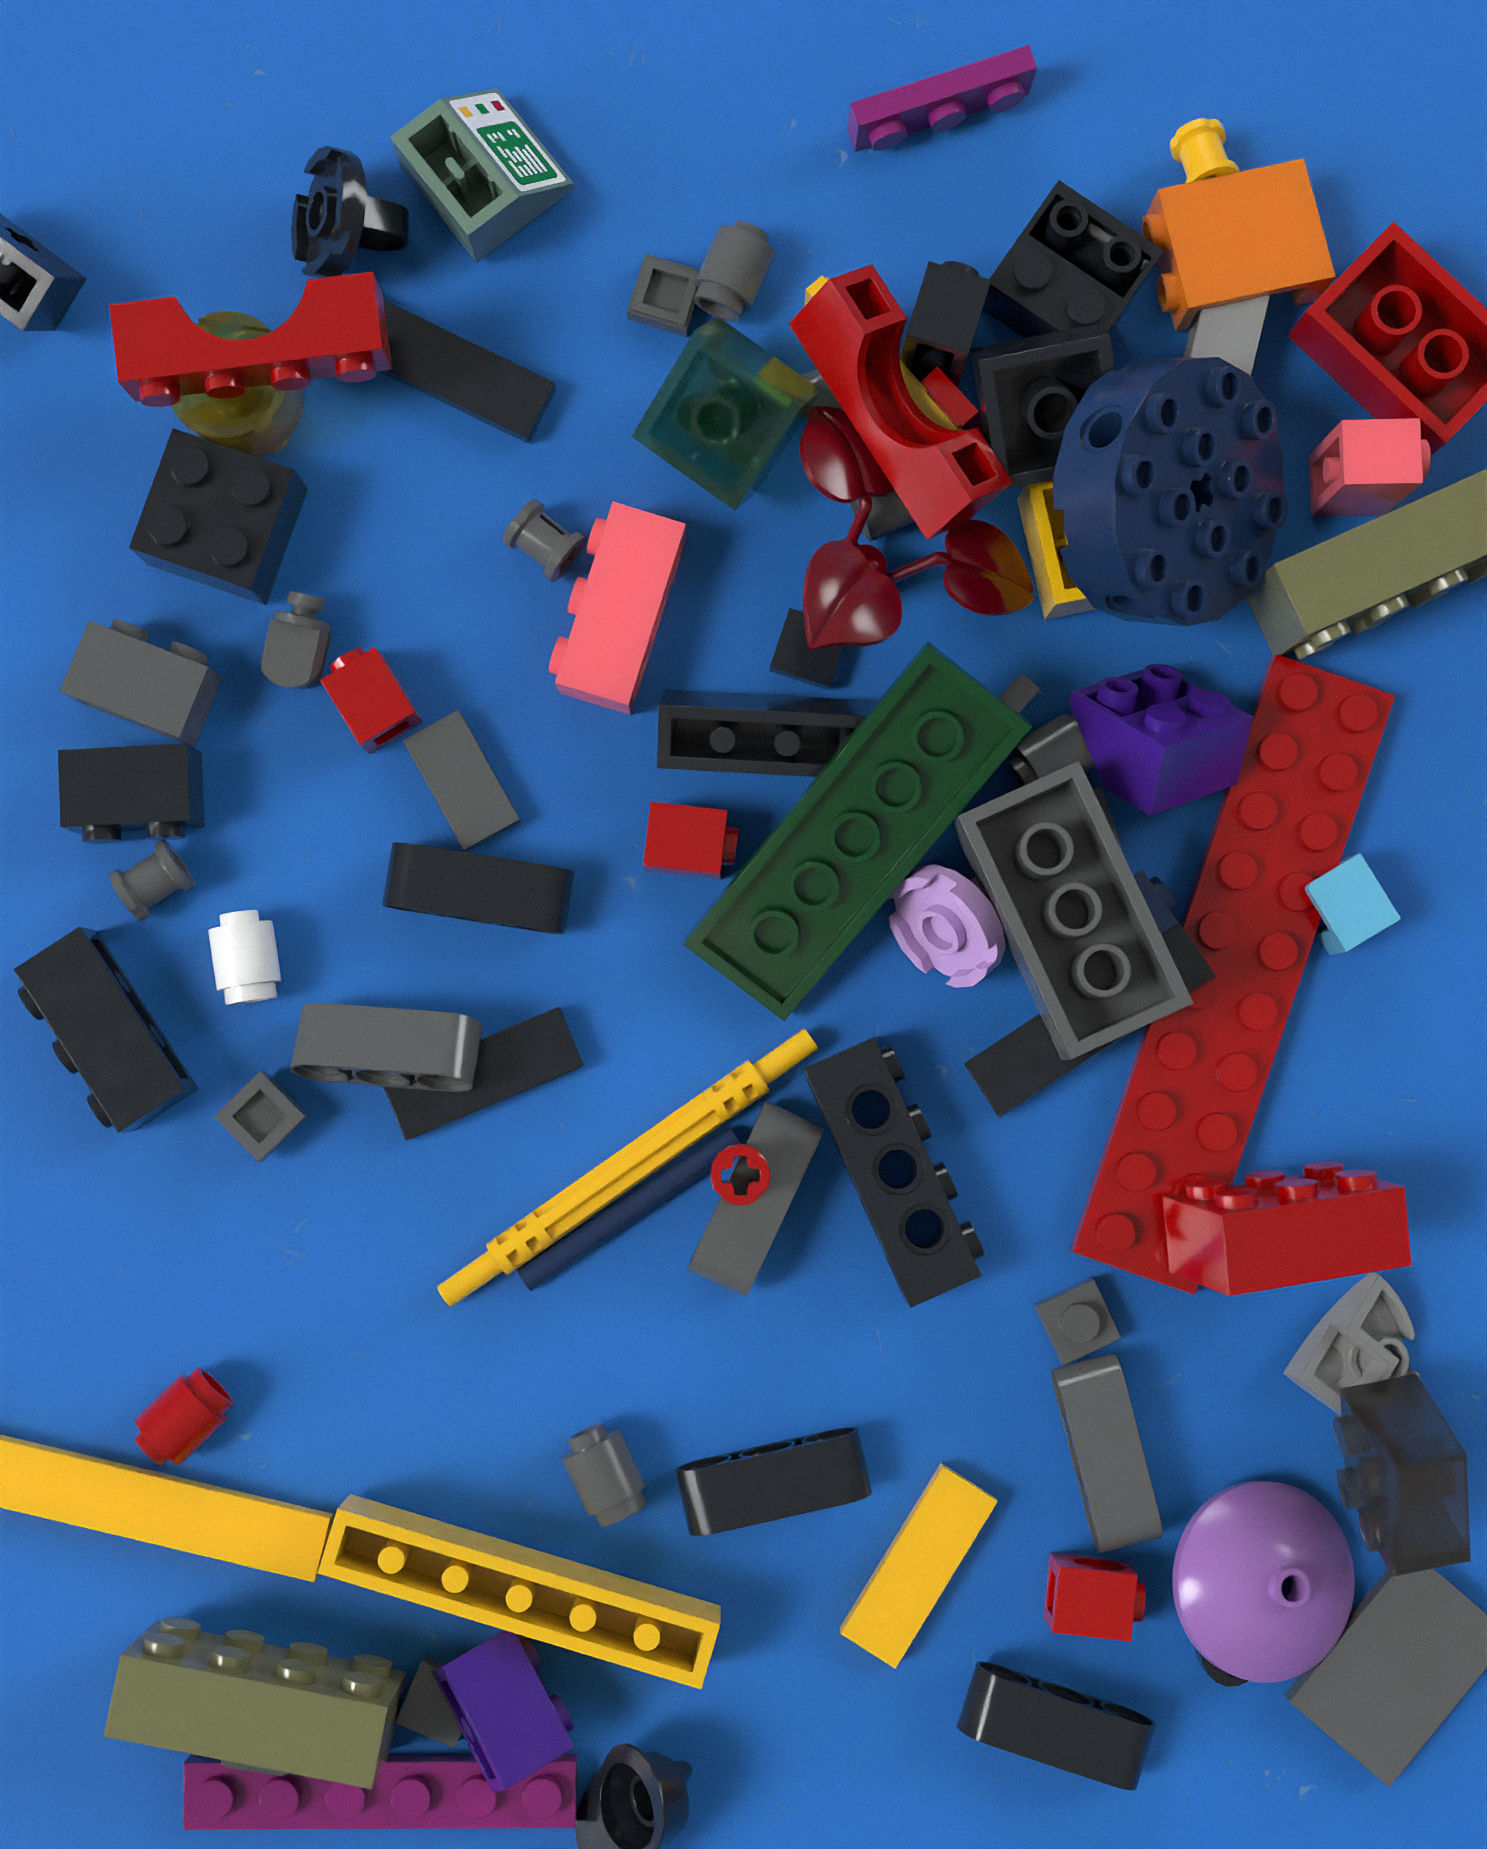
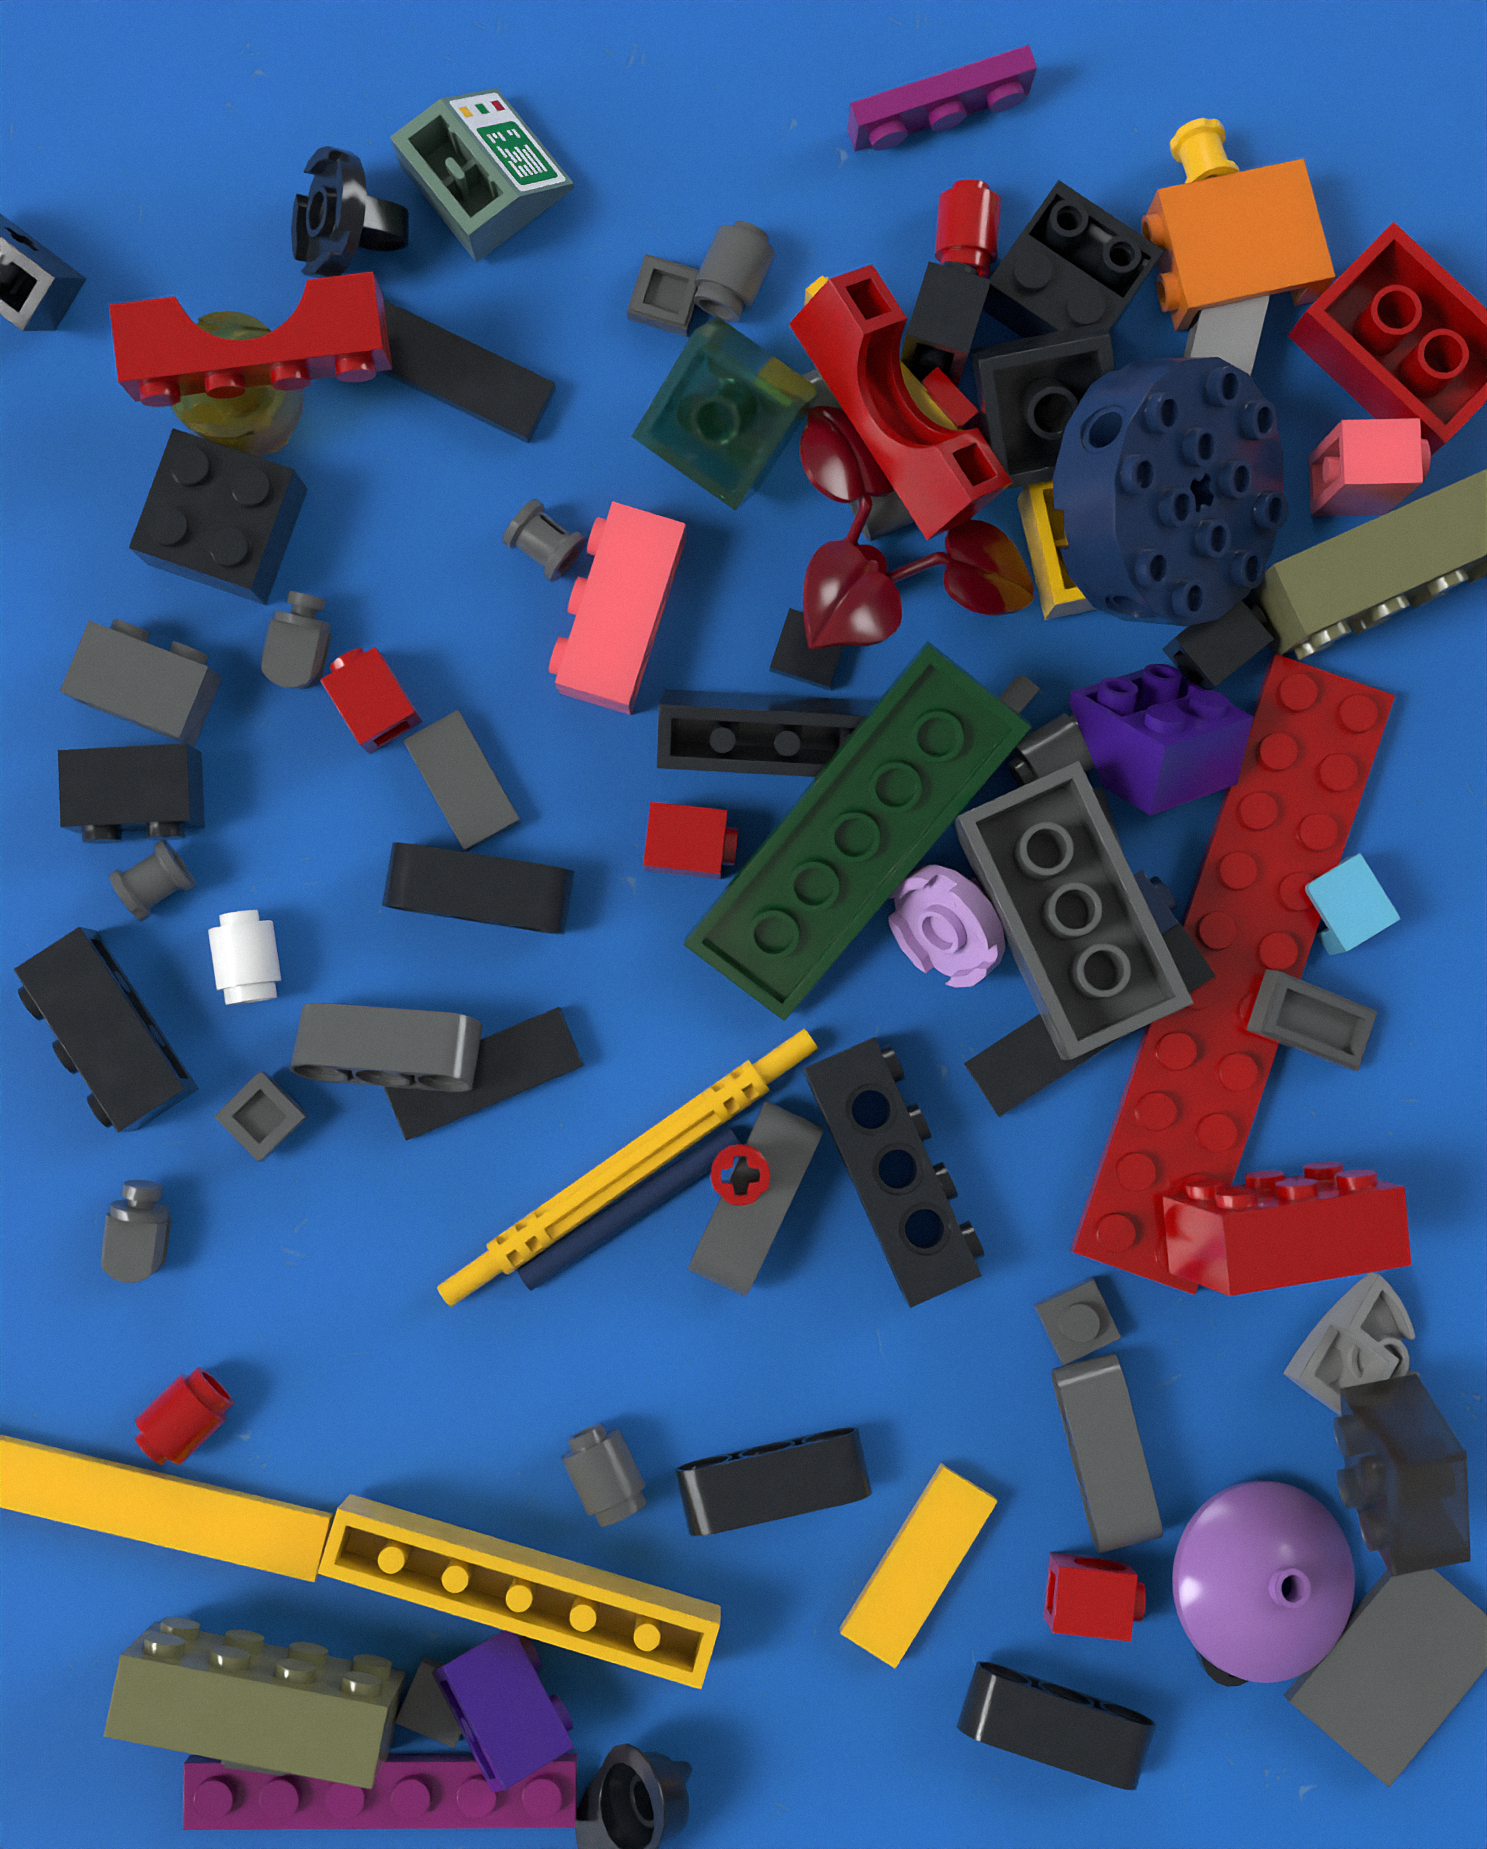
none -> dark grey arm [100,1180,172,1283]
none -> red brick [935,179,1001,278]
none -> black brick [1162,598,1274,690]
none -> dark grey tile [1246,969,1377,1071]

